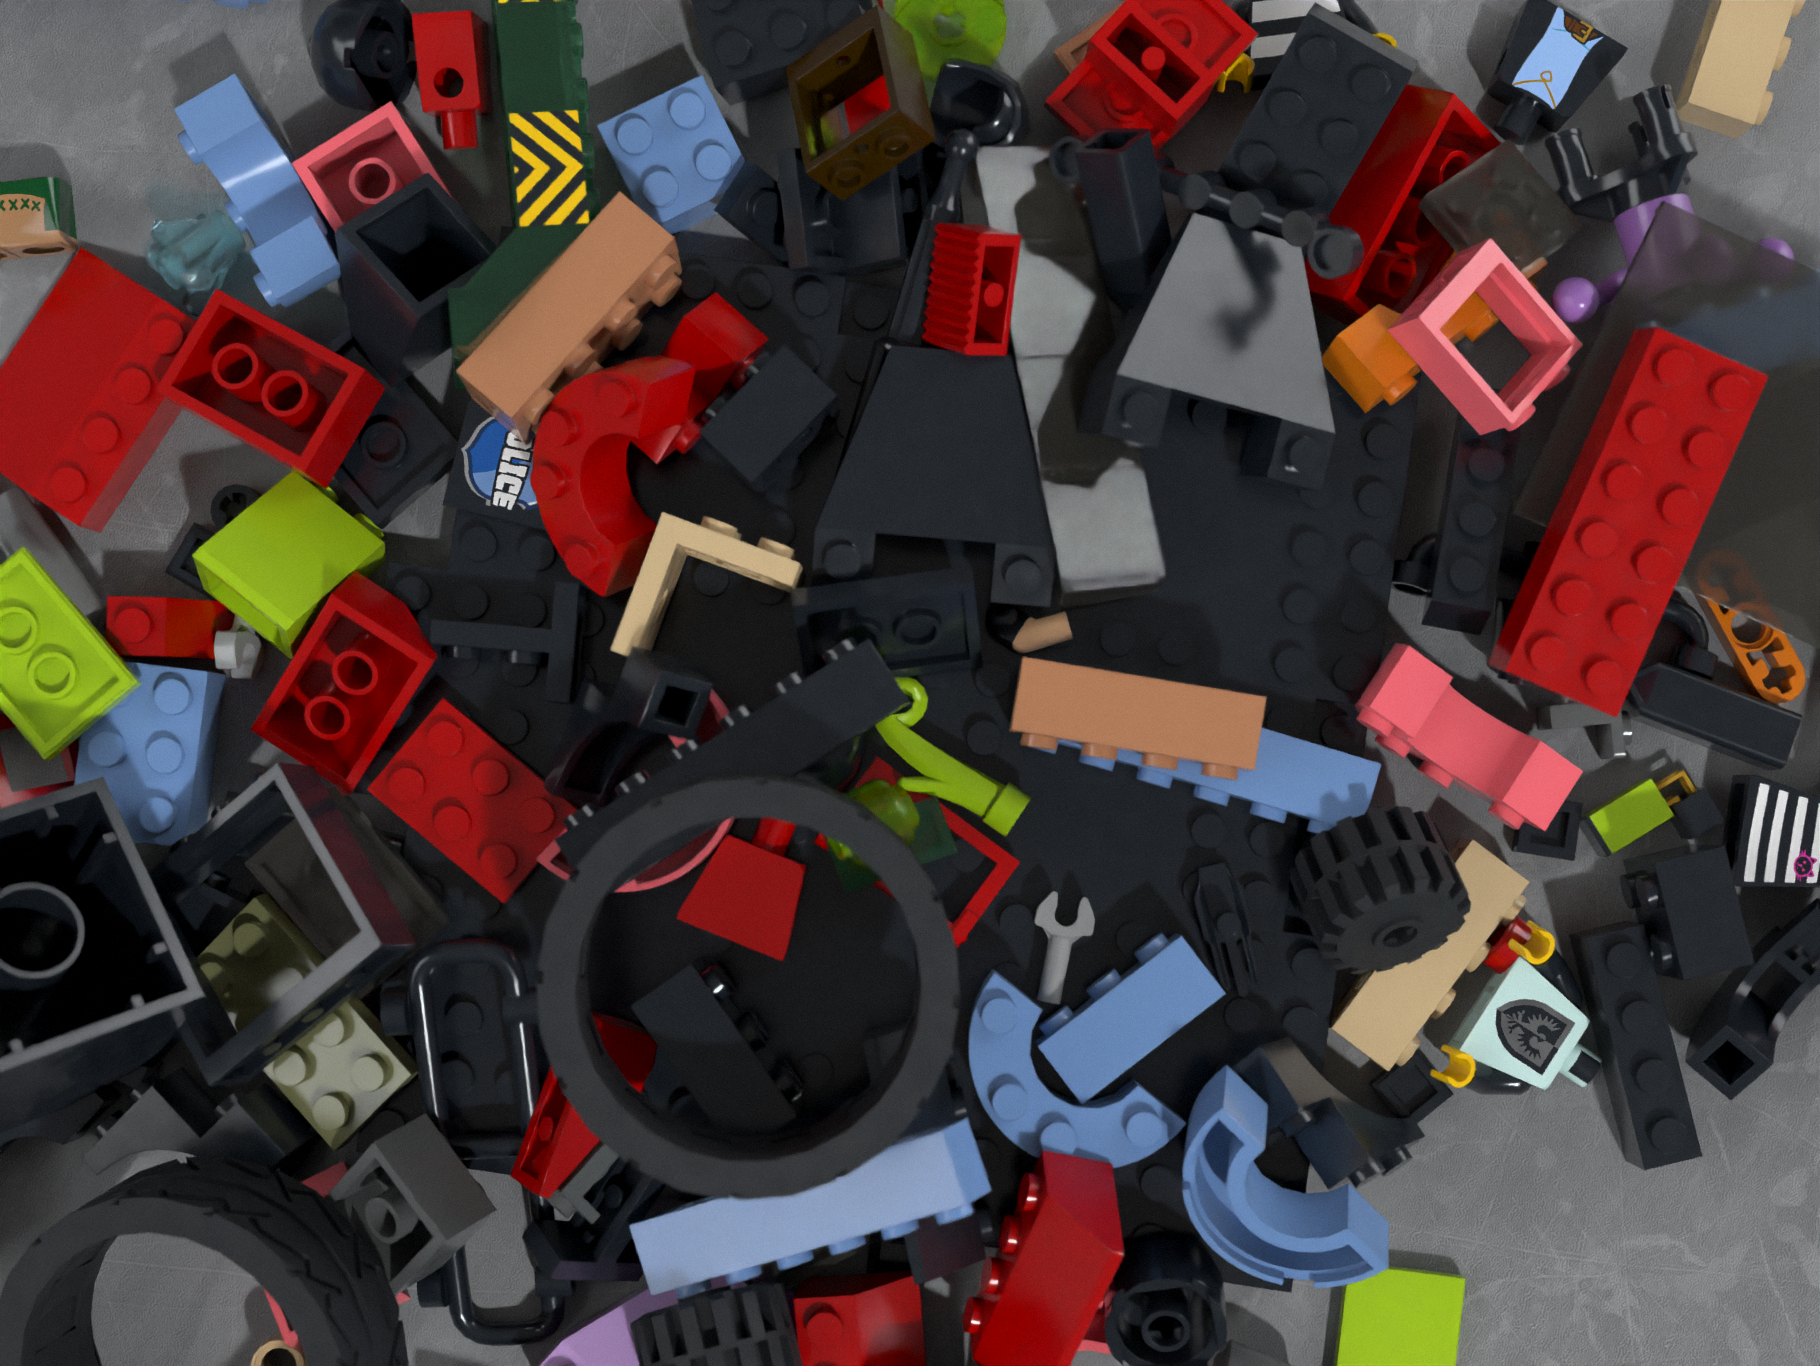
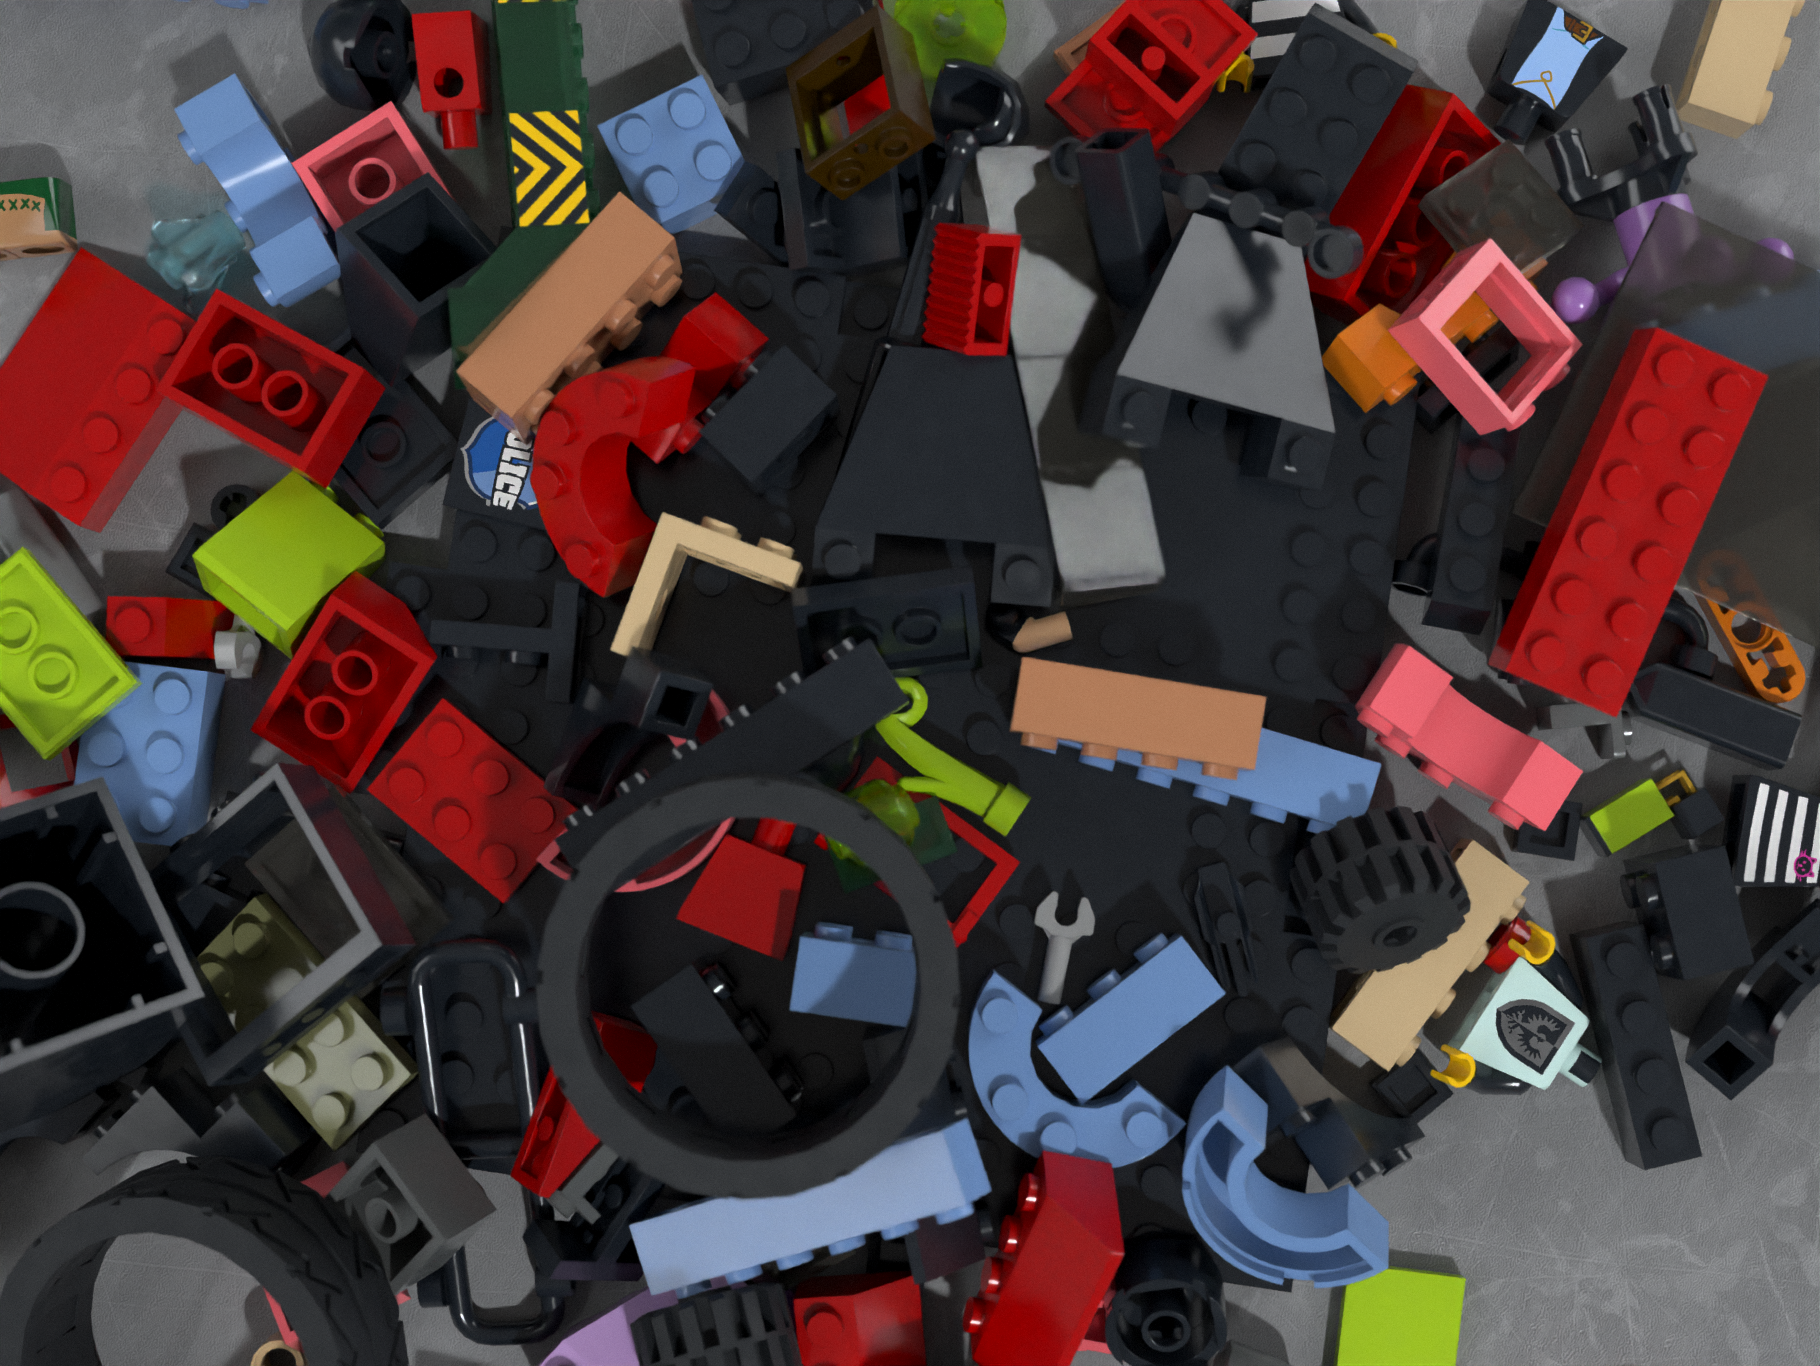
none -> medium blue brick [790,922,916,1027]
none -> black plate [1415,324,1520,435]

